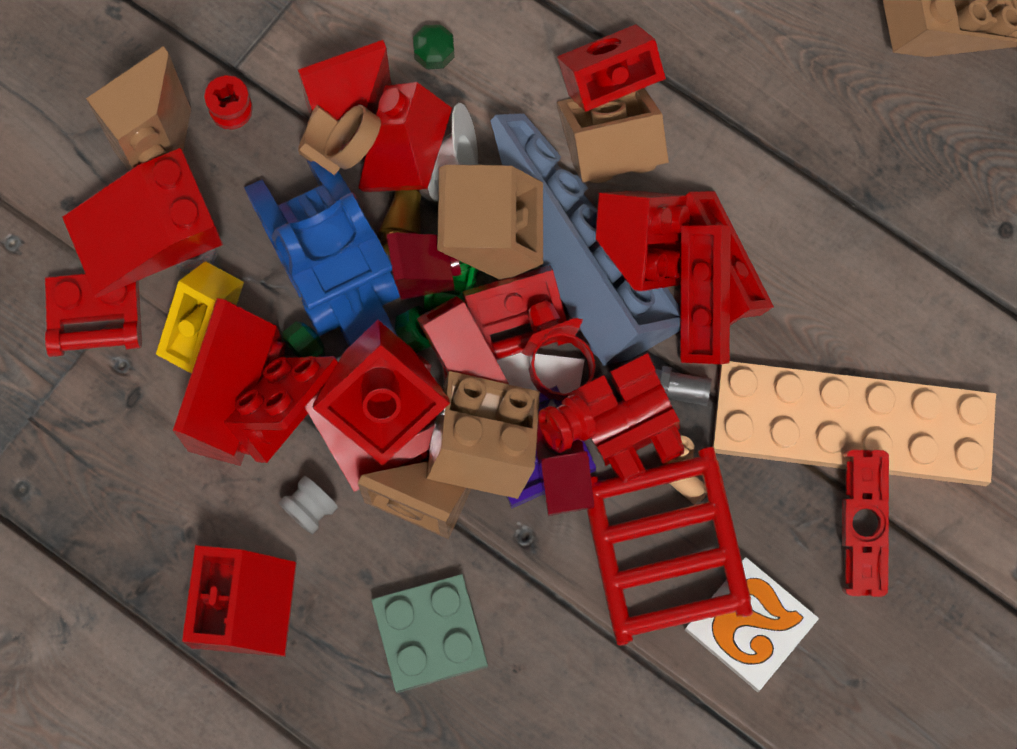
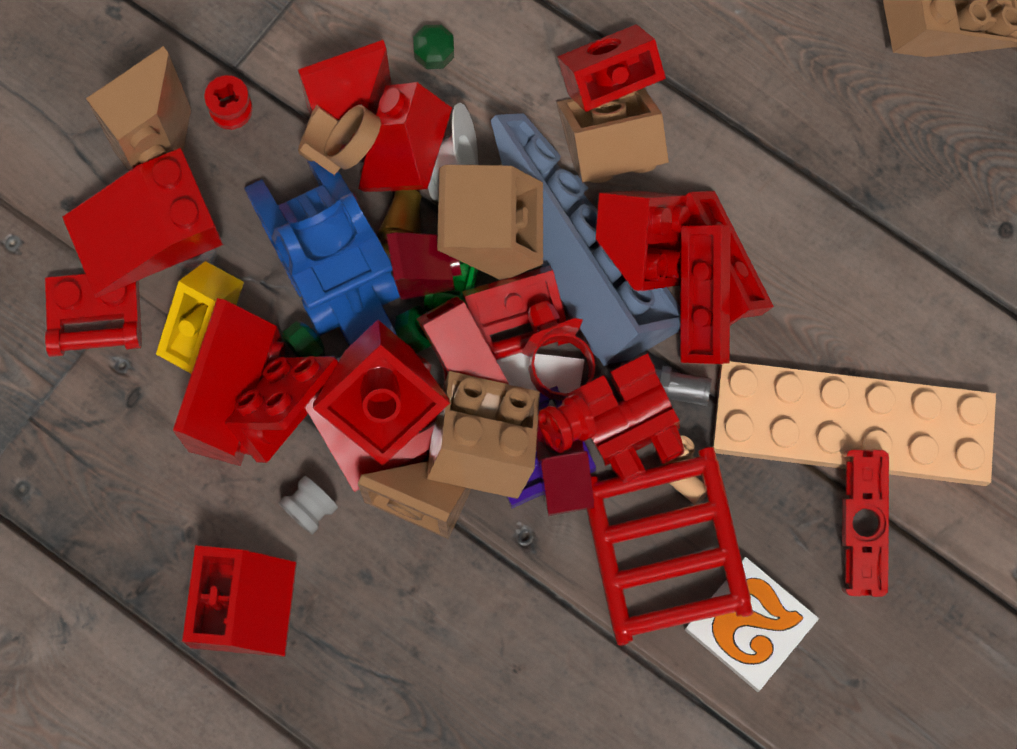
sand green plate [371,574,488,693] -> none

